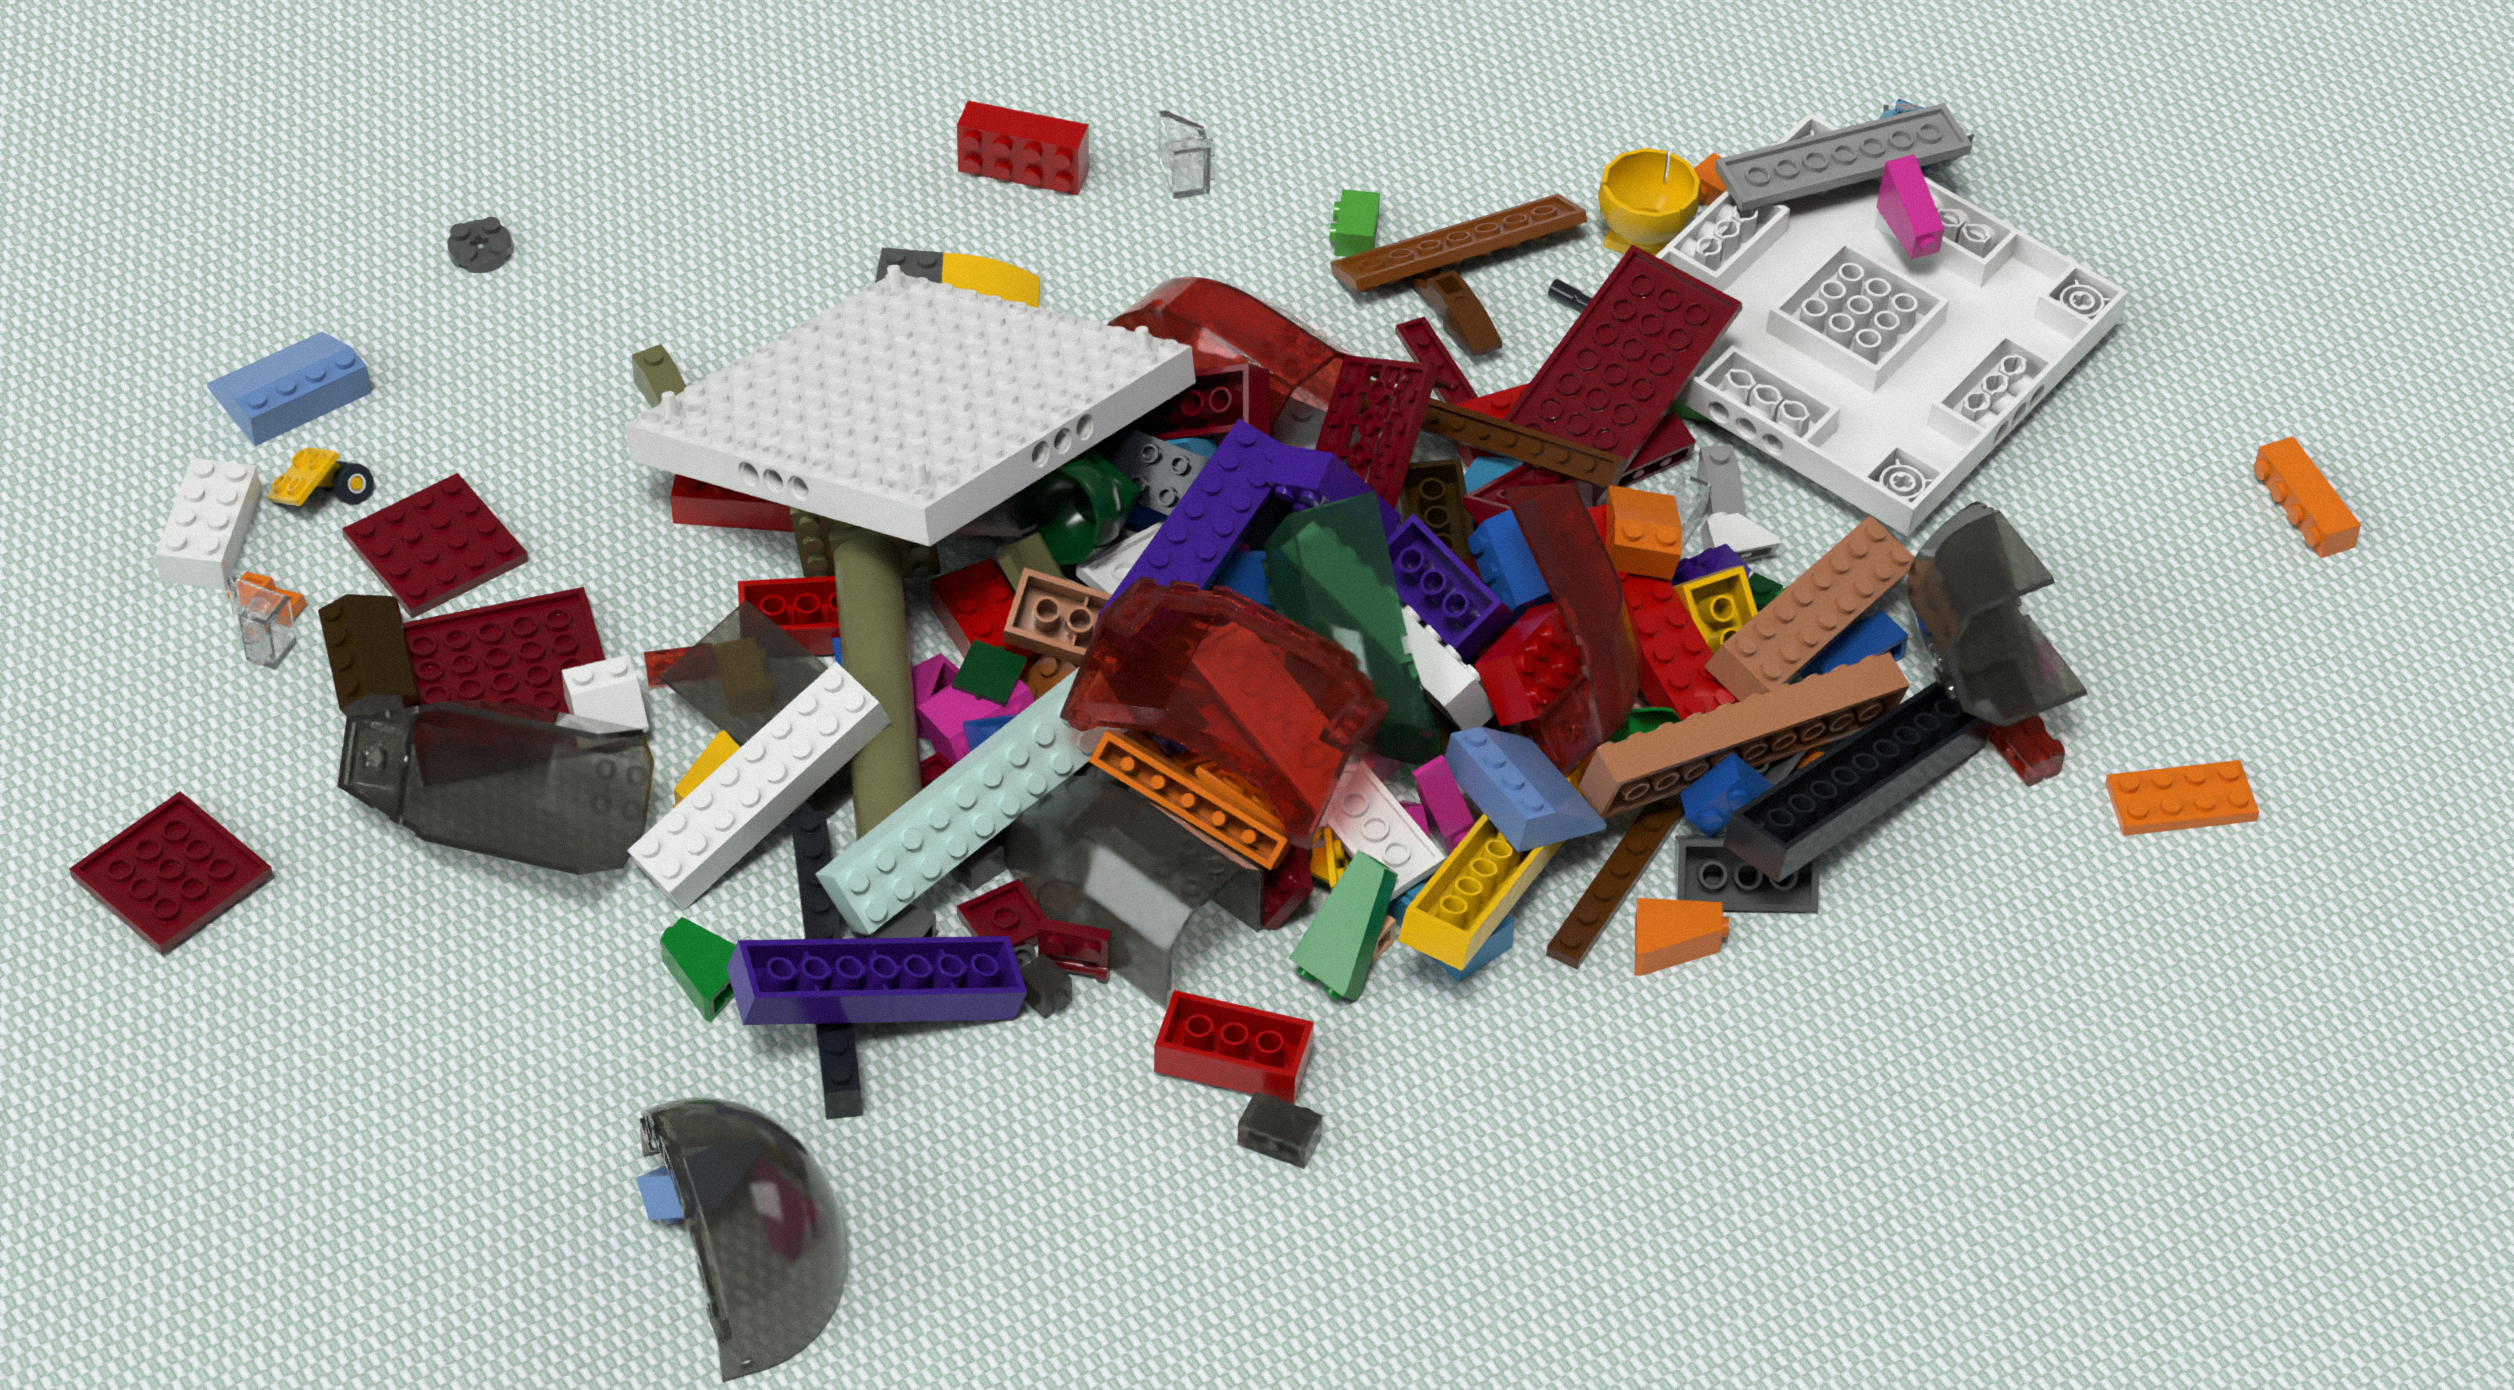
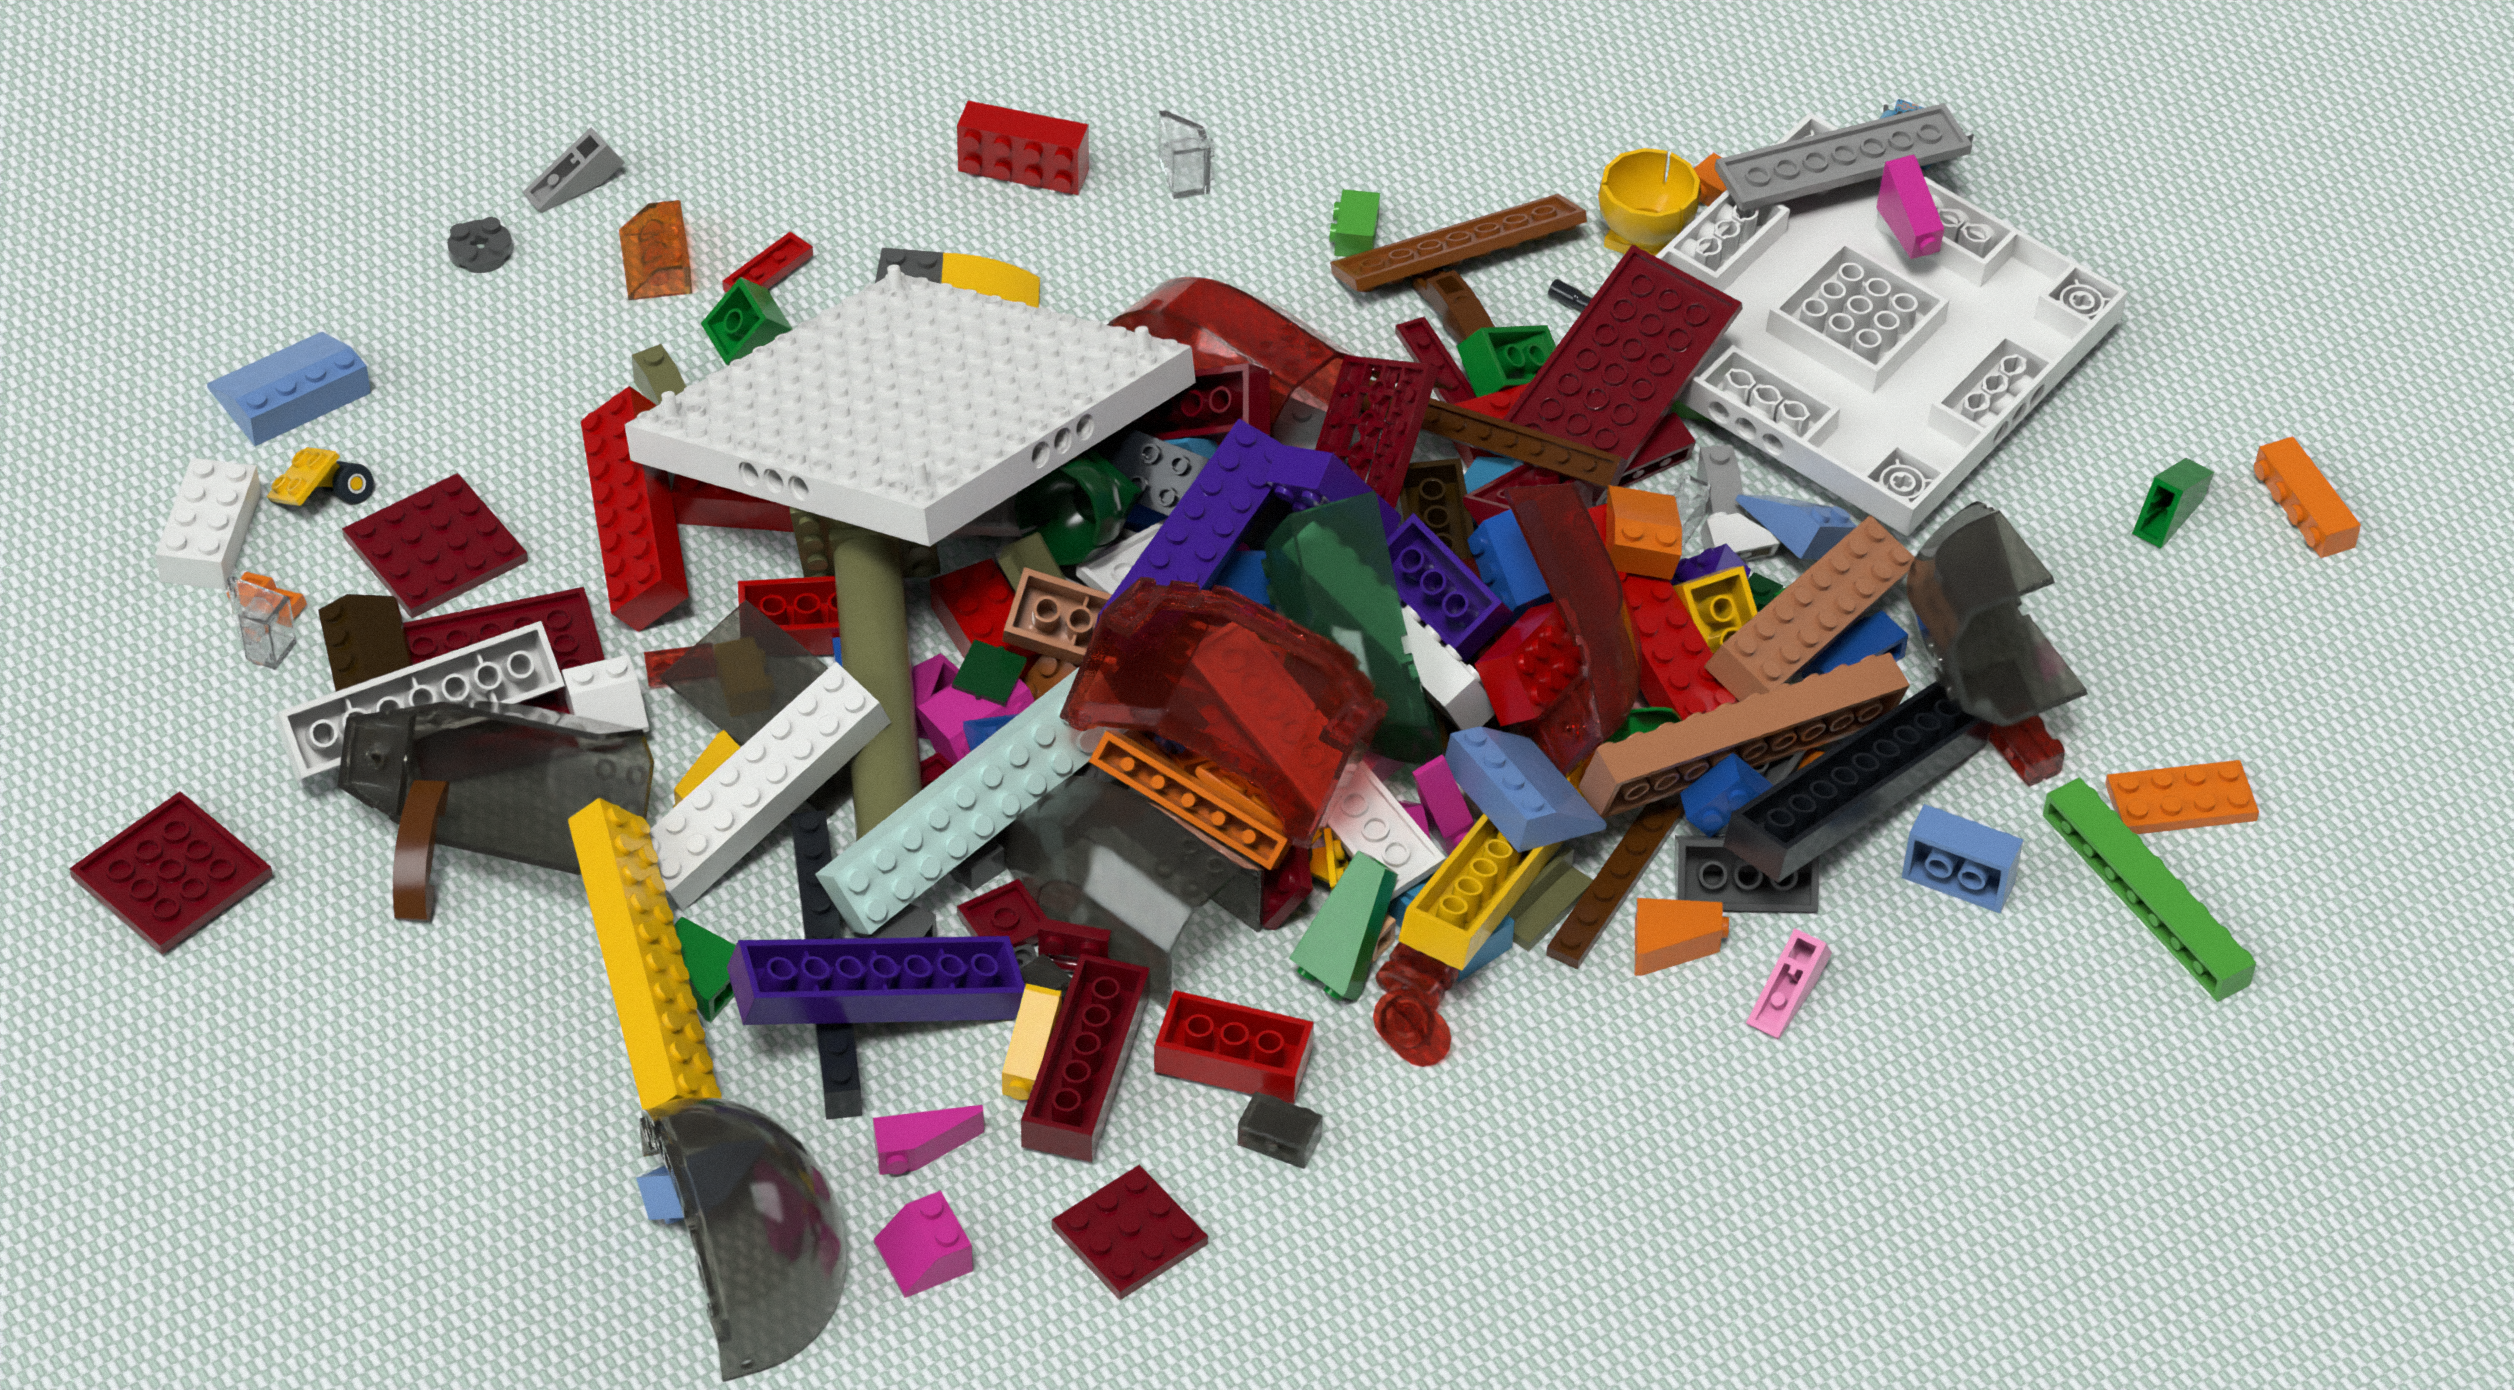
none -> white brick [273,621,565,781]
none -> reddish brown slope [393,780,450,921]
none -> light grey slope [523,127,625,213]
none -> yellow brick [568,798,724,1136]
none -> red brick [581,386,689,632]
none -> clear orange slope [619,200,692,300]
none -> green slope [701,277,793,366]
none -> red plate [722,232,813,292]
none -> dark pink slope [873,1105,984,1175]
none -> dark pink slope [874,1190,973,1298]
none -> yellow slope [1002,984,1062,1100]
none -> dark red brick [1021,953,1150,1162]
none -> dark red plate [1051,1164,1208,1300]
none -> clear red piece [1373,988,1452,1067]
none -> clear red brick [1375,942,1459,1011]
none -> green slope [1456,325,1556,397]
none -> olive panel [1507,846,1593,952]
none -> medium blue slope [1735,494,1857,559]
none -> bright pink slope [1746,928,1832,1039]
none -> medium blue brick [1901,804,2024,914]
none -> bright green brick [2042,777,2256,1002]
none -> green slope [2132,458,2214,548]

